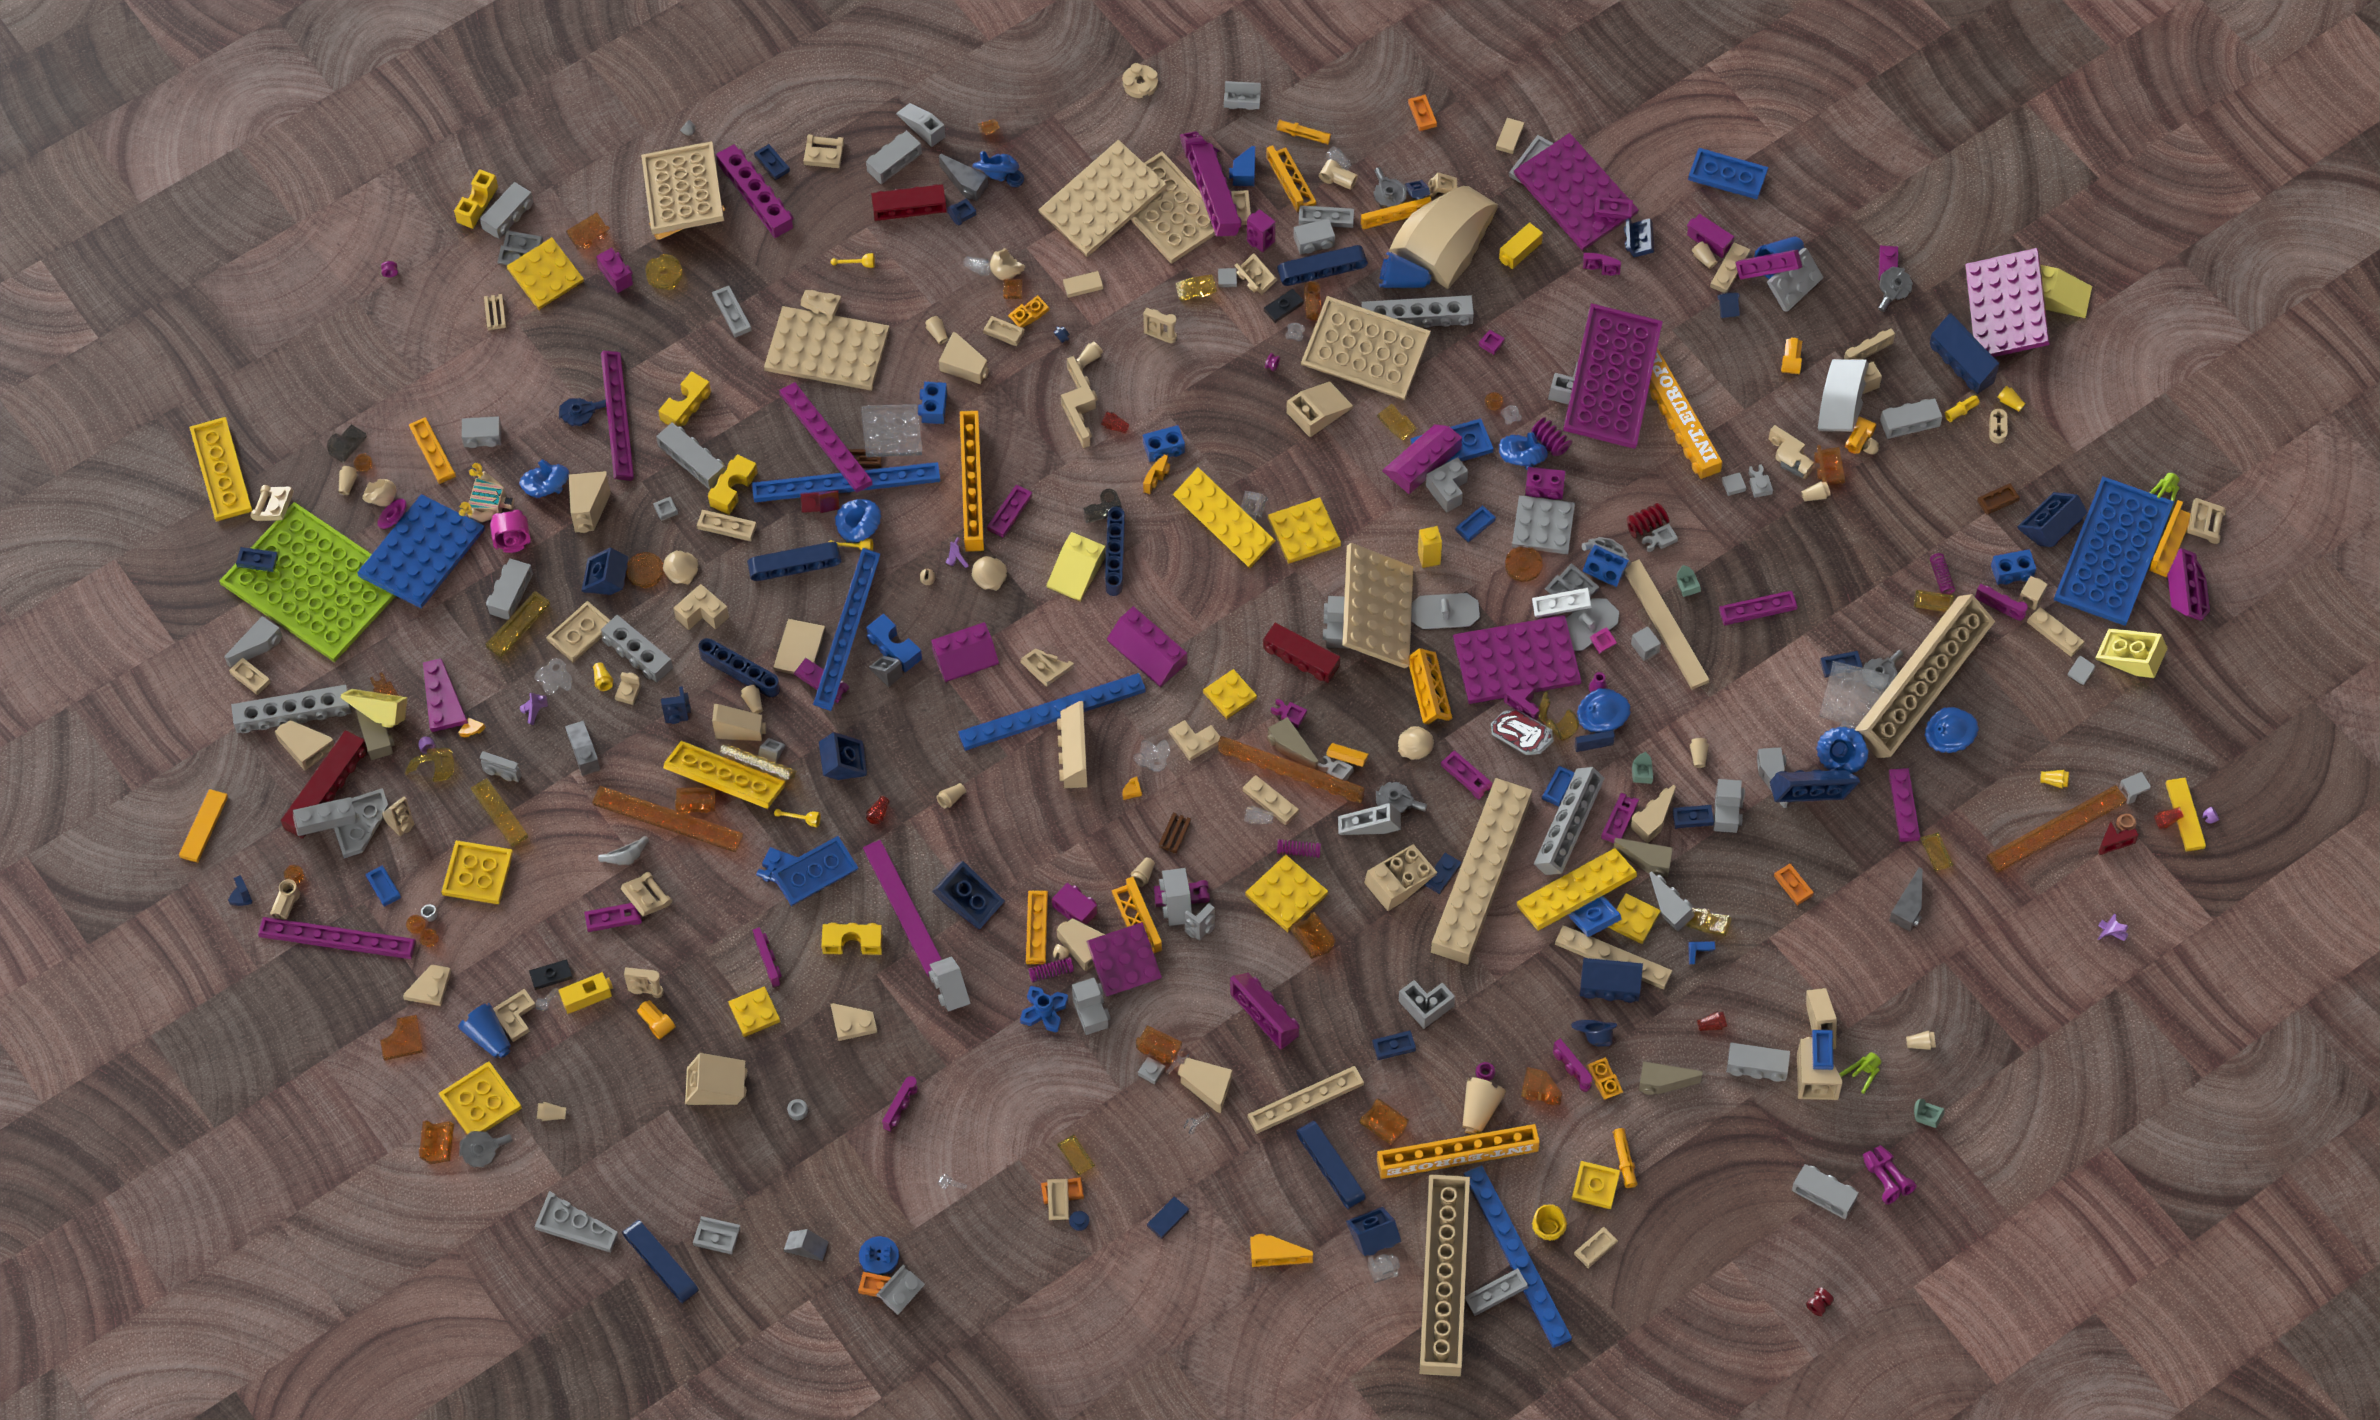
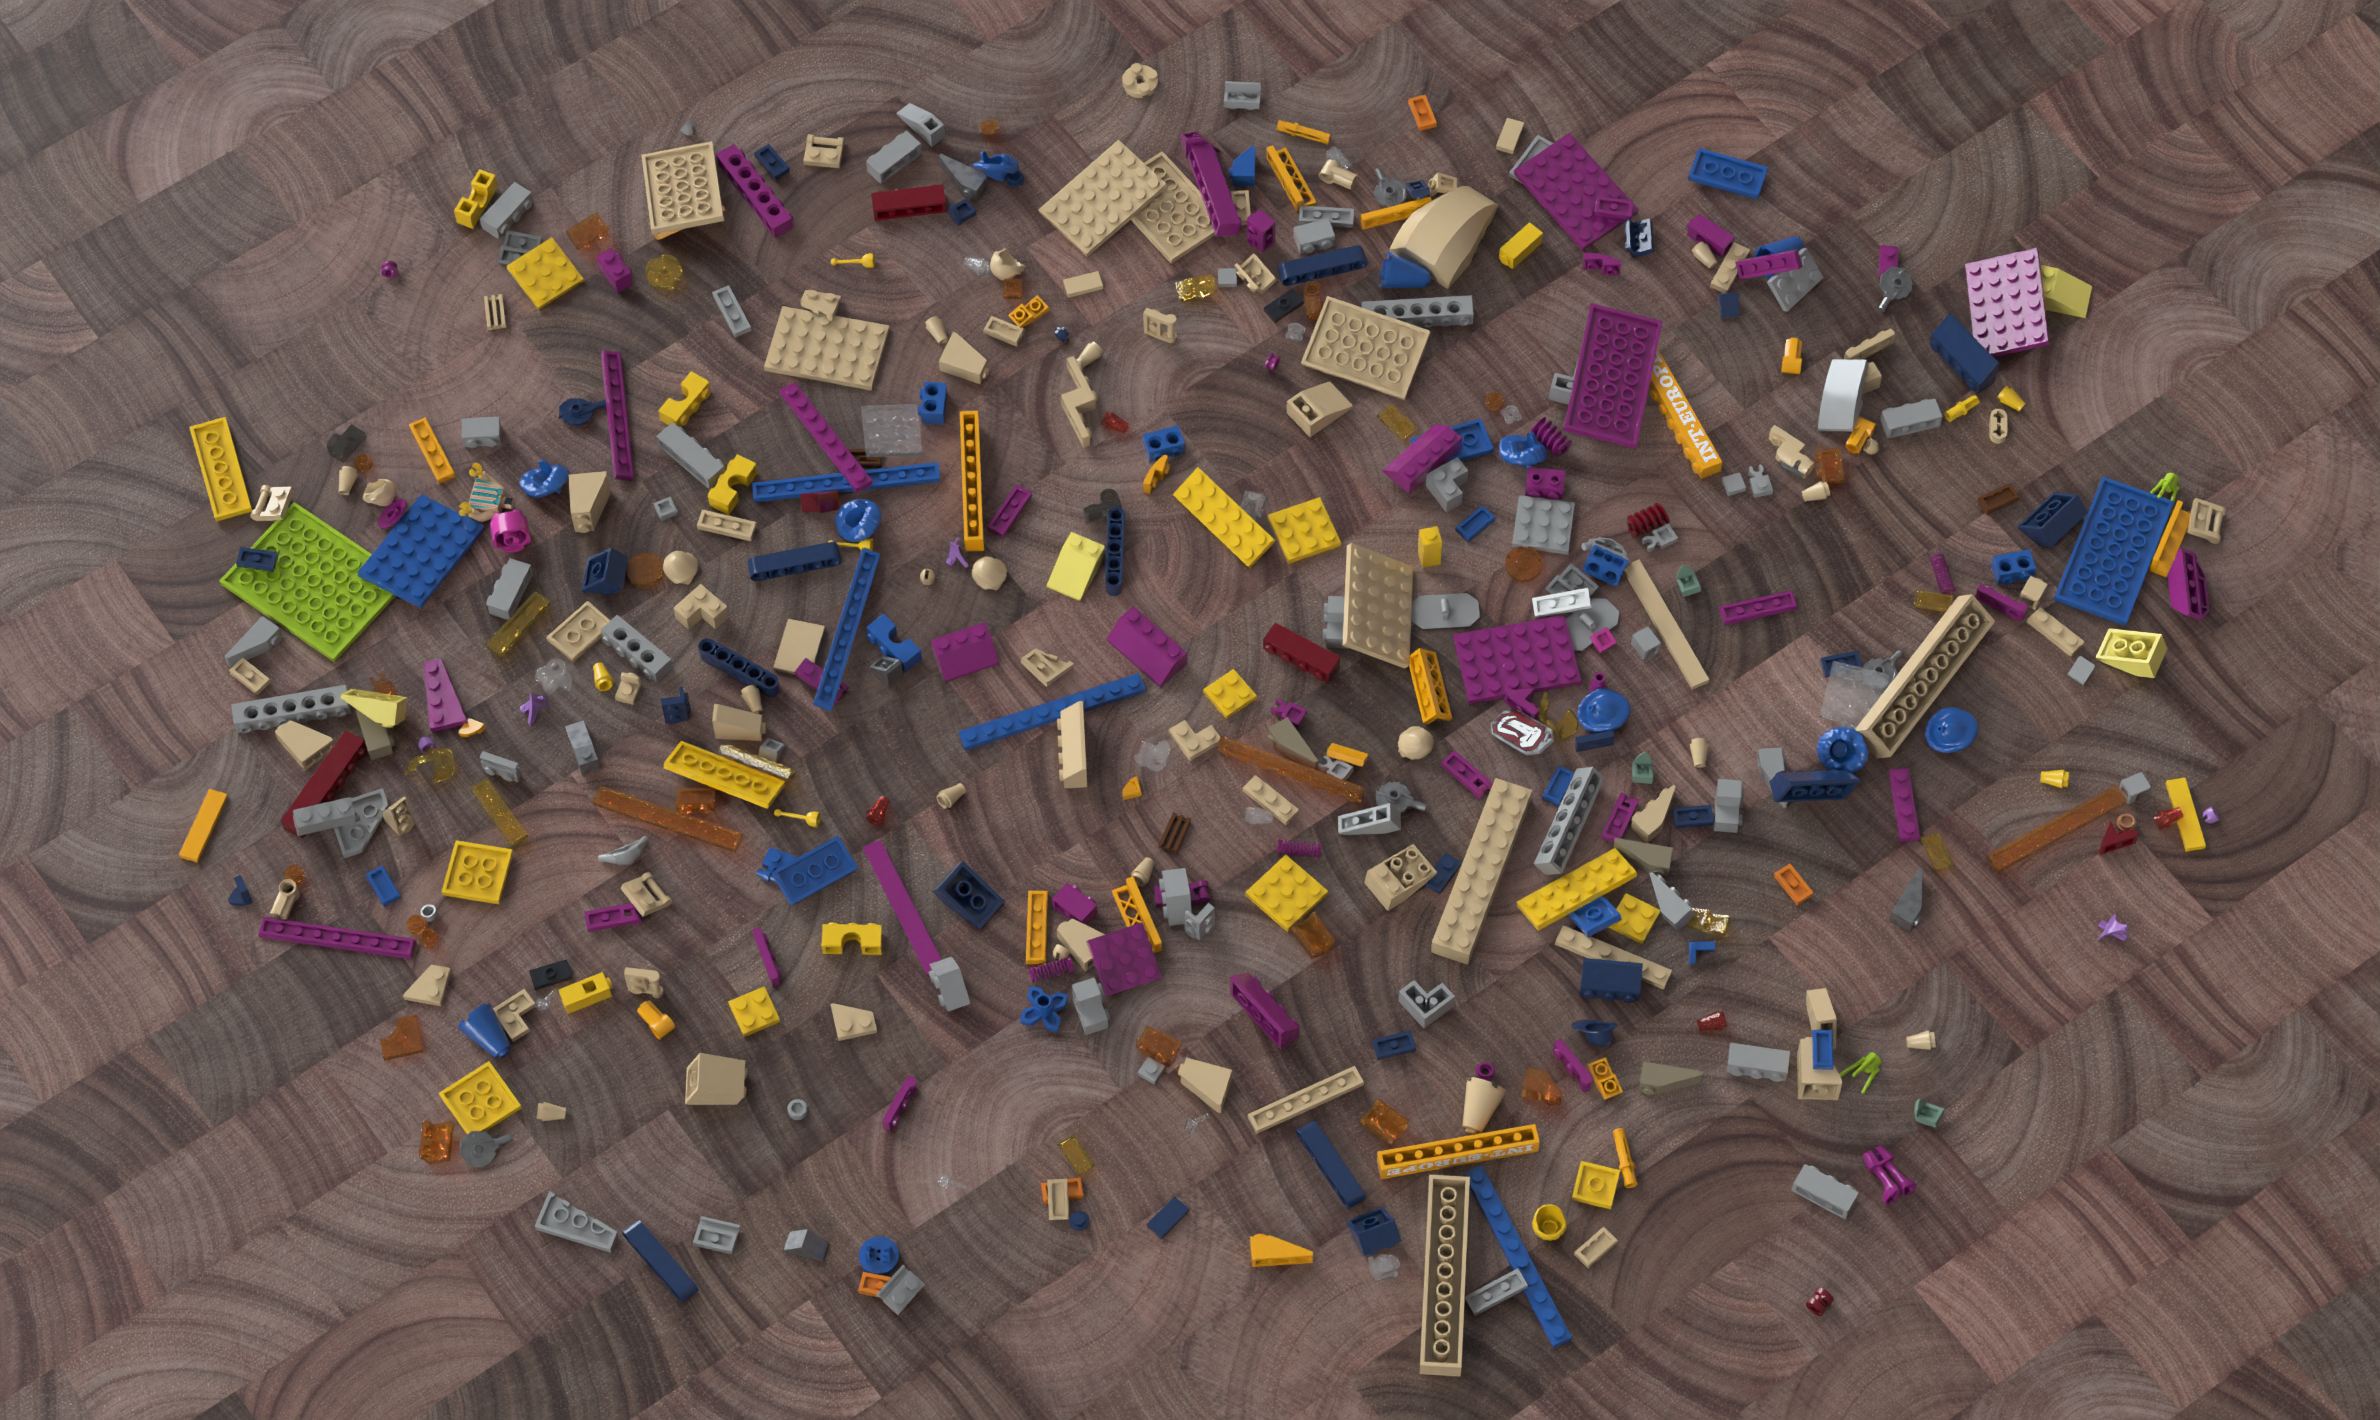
dark blue slope [819,732,867,780] -> none
magenta plate [1479,329,1505,355] -> none

